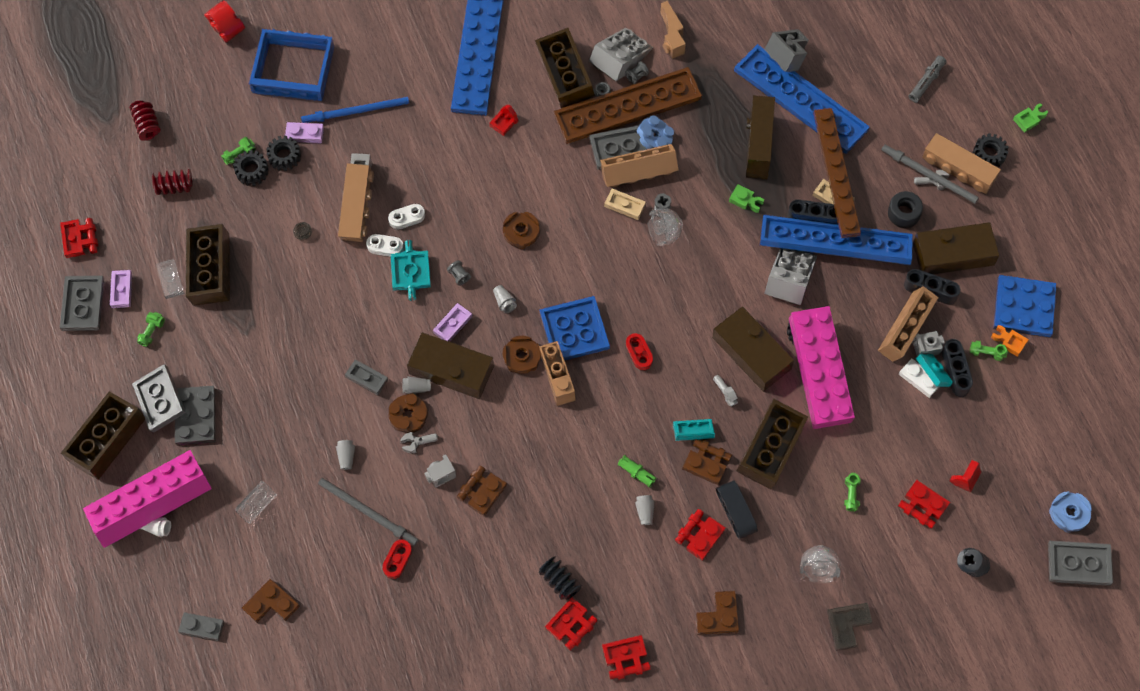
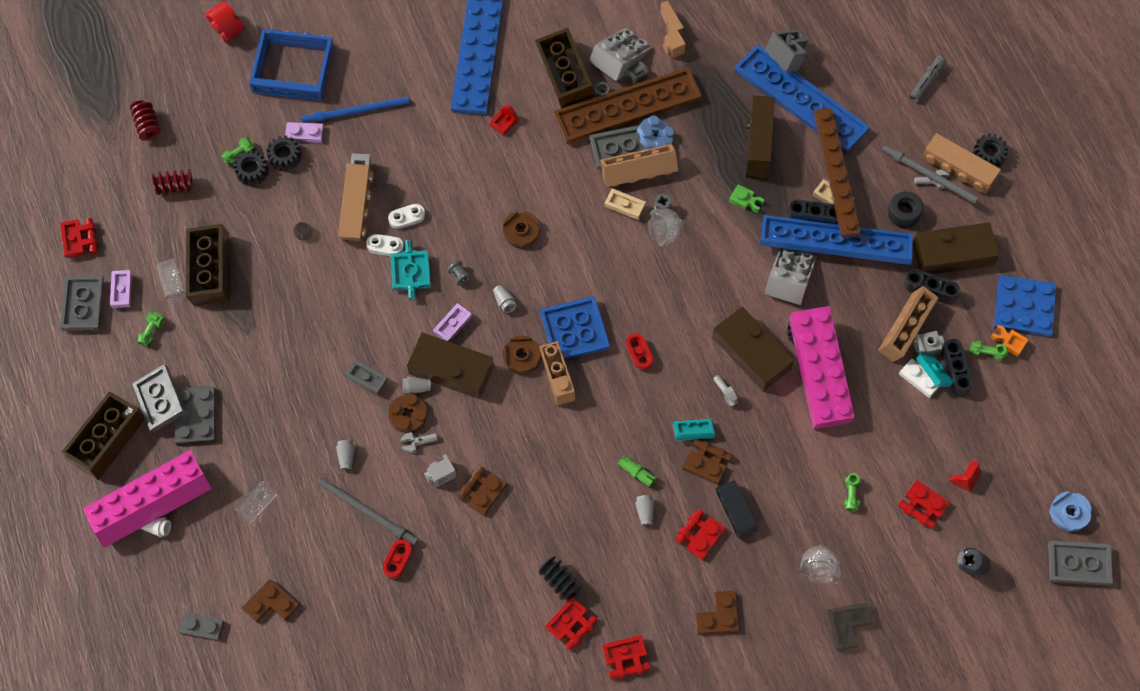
dark brown brick [736,399,808,489] -> none
bright green plate [1013,104,1048,133] -> none

